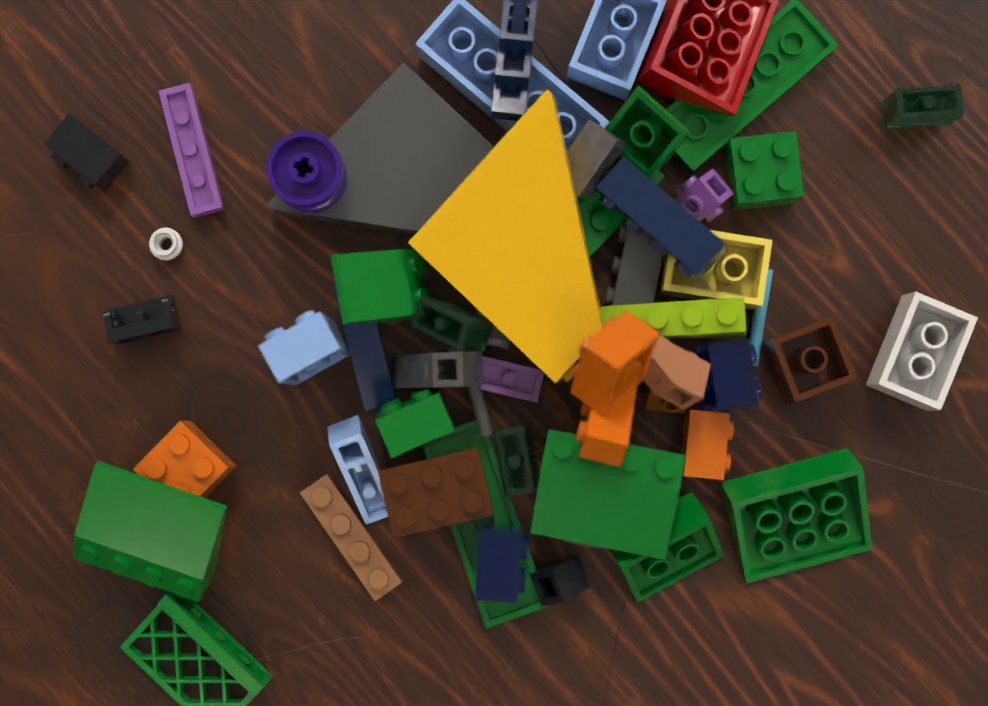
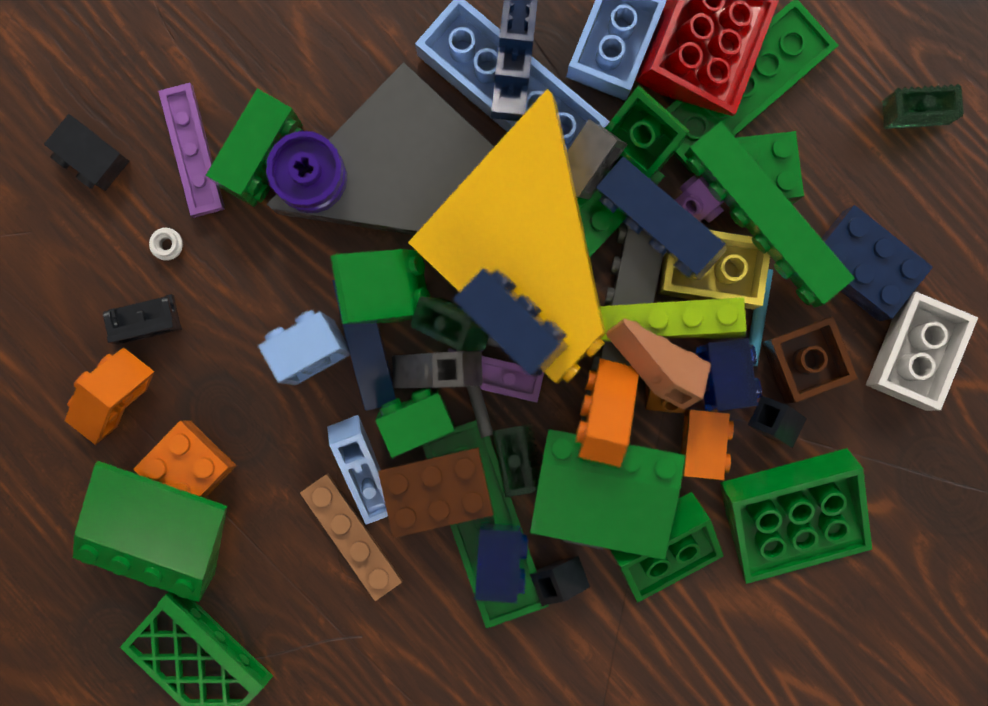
orange brick [570,310,660,416] -> none
none -> orange brick [65,347,155,445]
none -> green brick [206,88,303,207]
none -> dark blue brick [453,268,569,376]
none -> green brick [684,121,855,308]
none -> black brick [748,396,807,448]
none -> dark blue brick [821,205,933,322]

